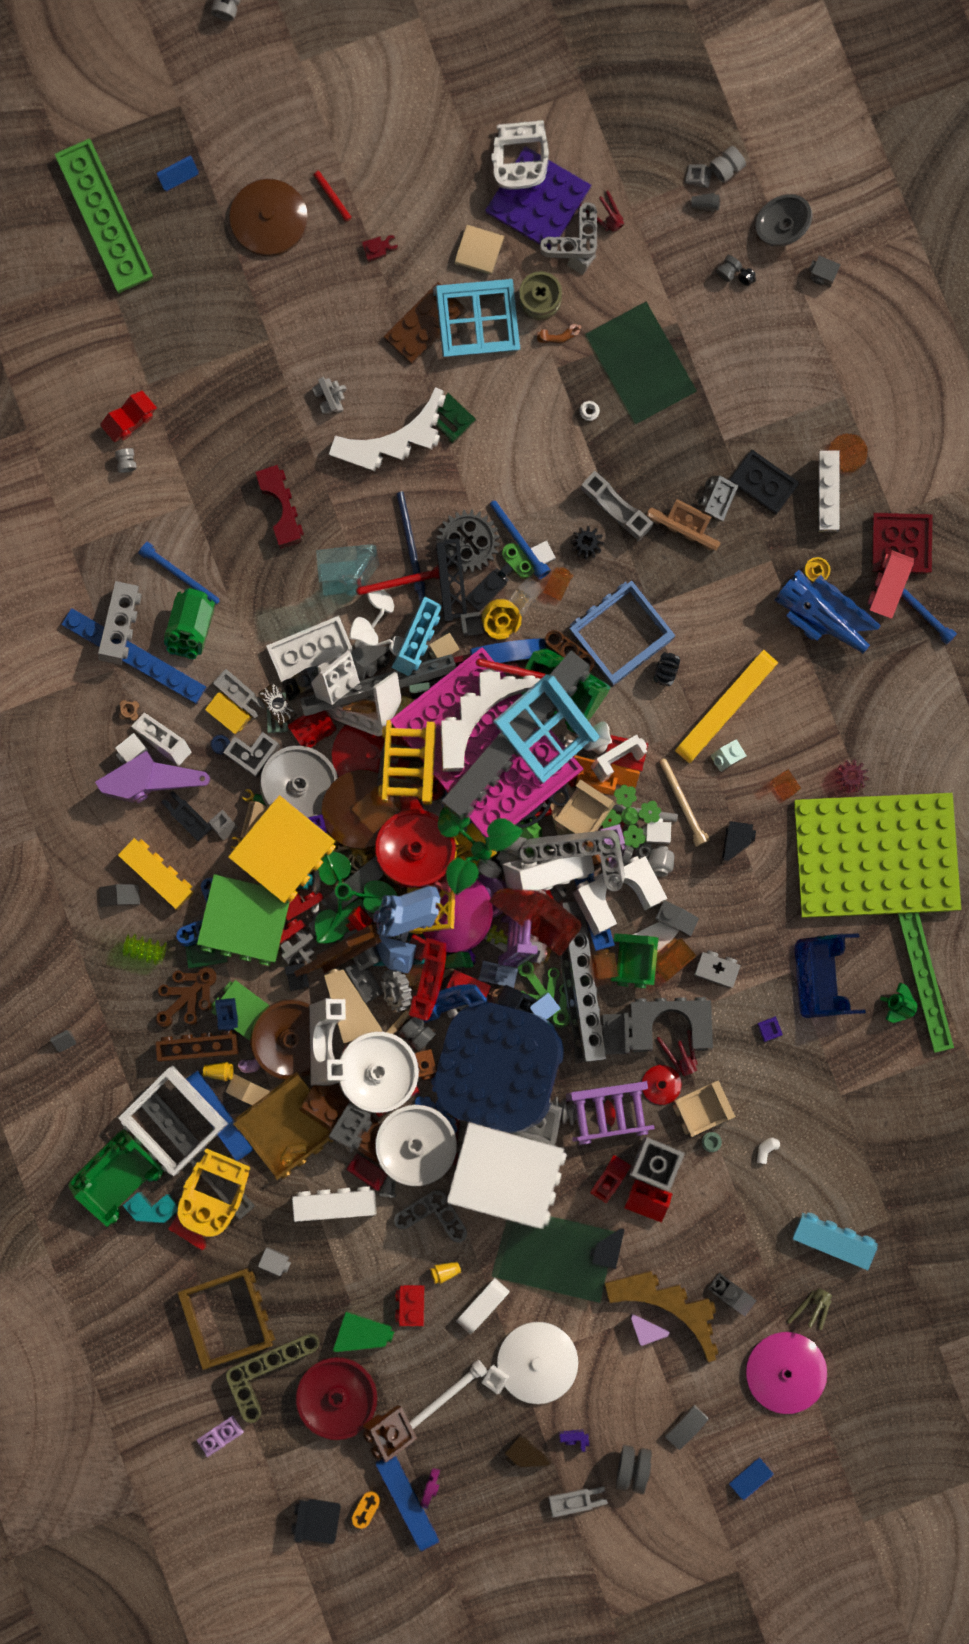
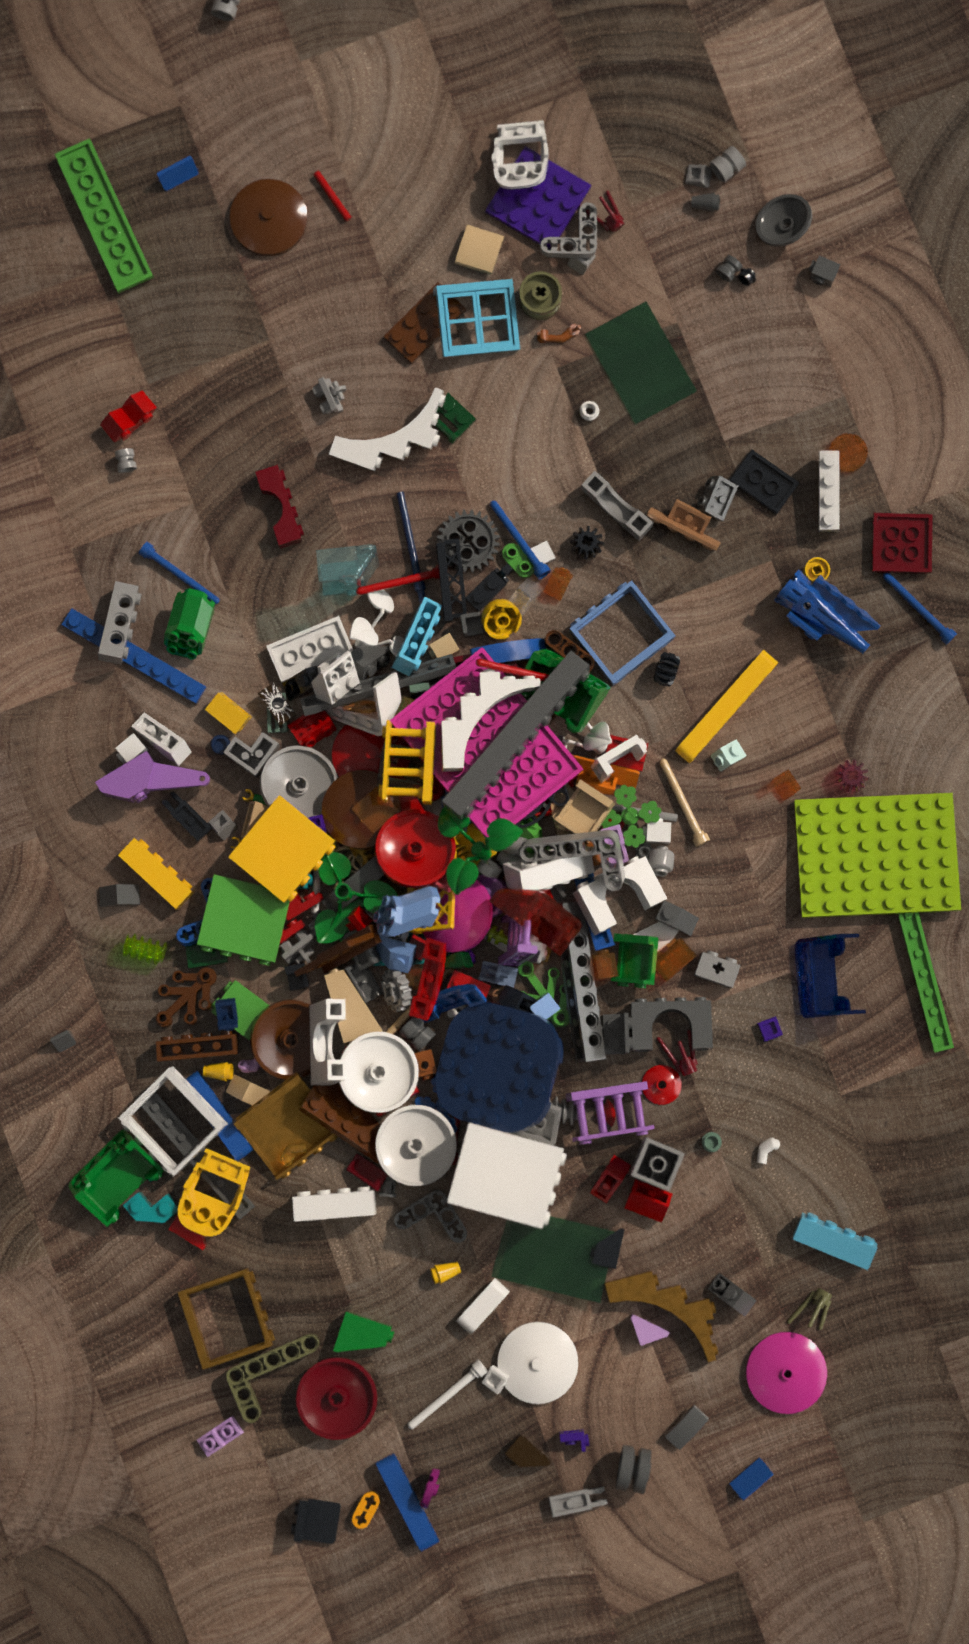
medium nougat plate [119,700,139,721] -> none
light grey hinge [213,669,266,718] -> none
light grey brick [258,1247,291,1276] -> none
dark grey bracket [329,1103,372,1153] -> none
dark red plate [362,235,398,262] -> none
reddish brown plate [362,1405,417,1462] -> none
red bracket [395,1285,425,1327] -> none
medium azure window [493,674,600,783] -> none
dark grey tile [622,845,634,866] -> none
tan panel [673,1080,735,1137] -> none
black slope [721,821,756,864] -> none
coral brick [868,551,914,618] -> none
green brick [880,982,917,1023] -> none

